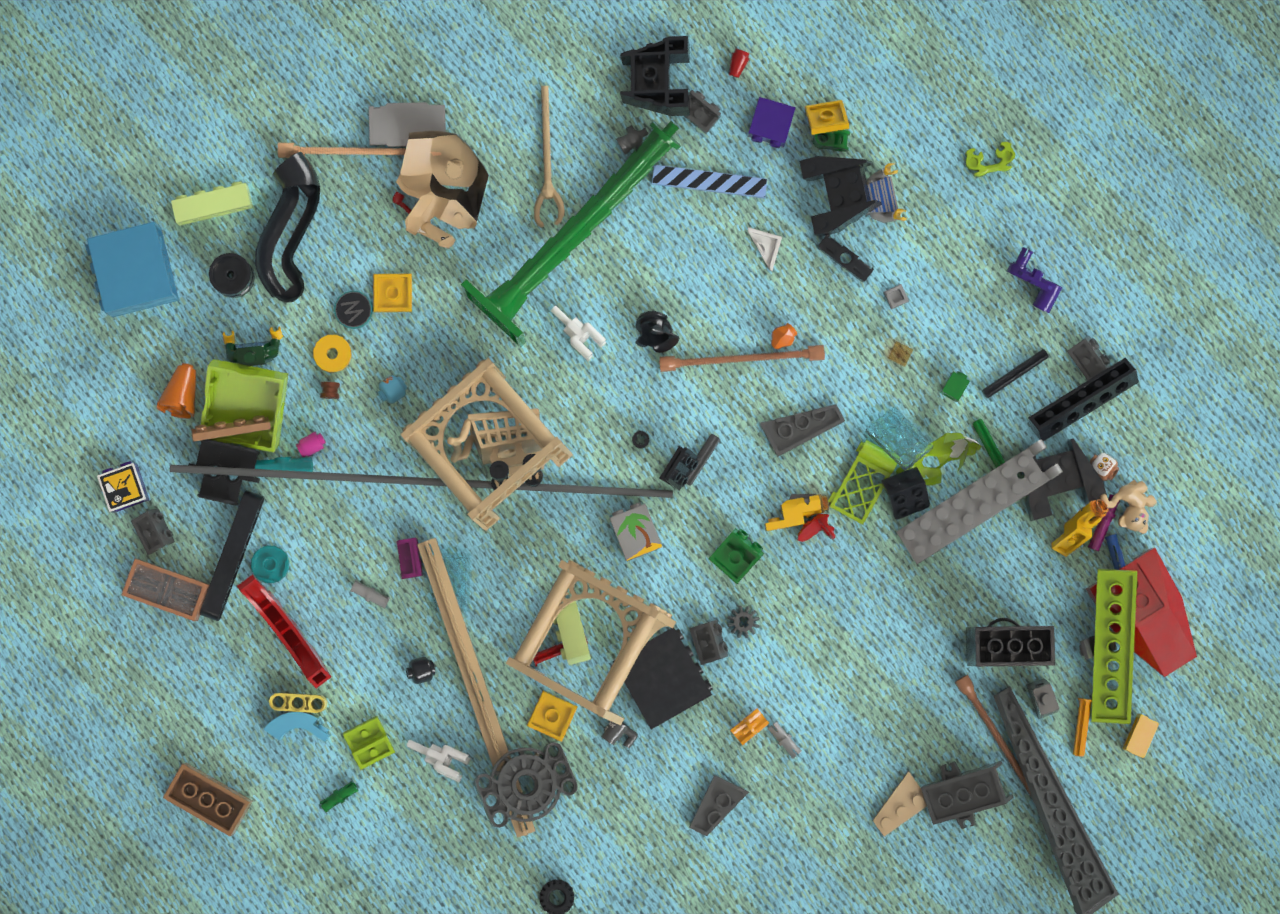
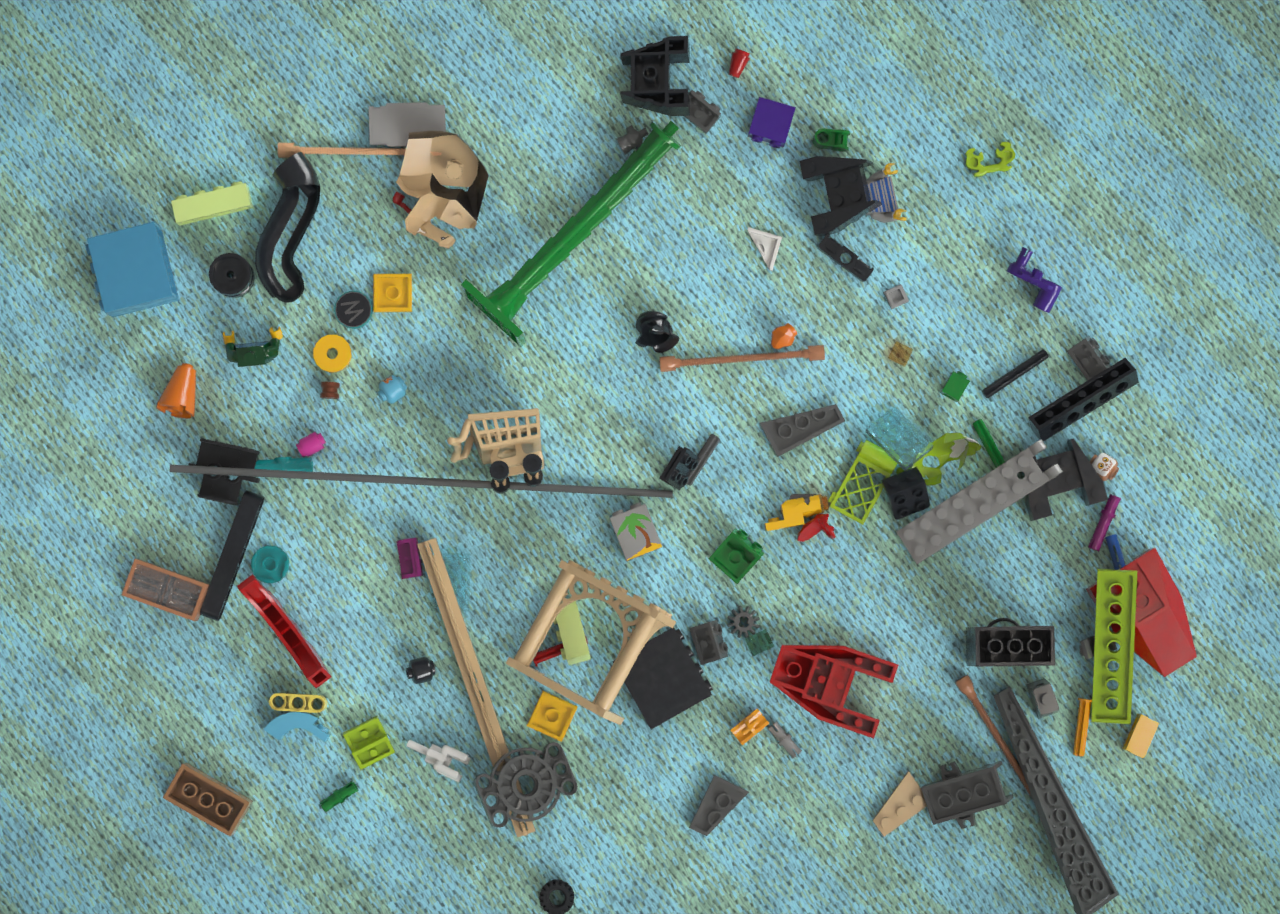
piece [97,461,150,513] -> none
dark grey bracket [131,508,175,555] -> none
medium nougat plate [191,415,271,442] -> none
lime tile [200,359,289,452] -> none
light grey pin [350,581,390,609] -> none
tan arch [400,358,573,531] -> none
tan piece [534,86,565,228] -> none
white plant [551,306,606,361] -> none
dark grey piece [601,721,638,749] -> none
black bush [632,431,649,448] -> none
tile [652,165,767,199] -> none
yellow tile [805,100,849,135] -> none
yellow plate [1051,499,1108,557] -> none
tan animal [1100,480,1157,534] -> none
none -> clear green panel [744,629,774,656]
none -> red wedge [769,645,898,739]

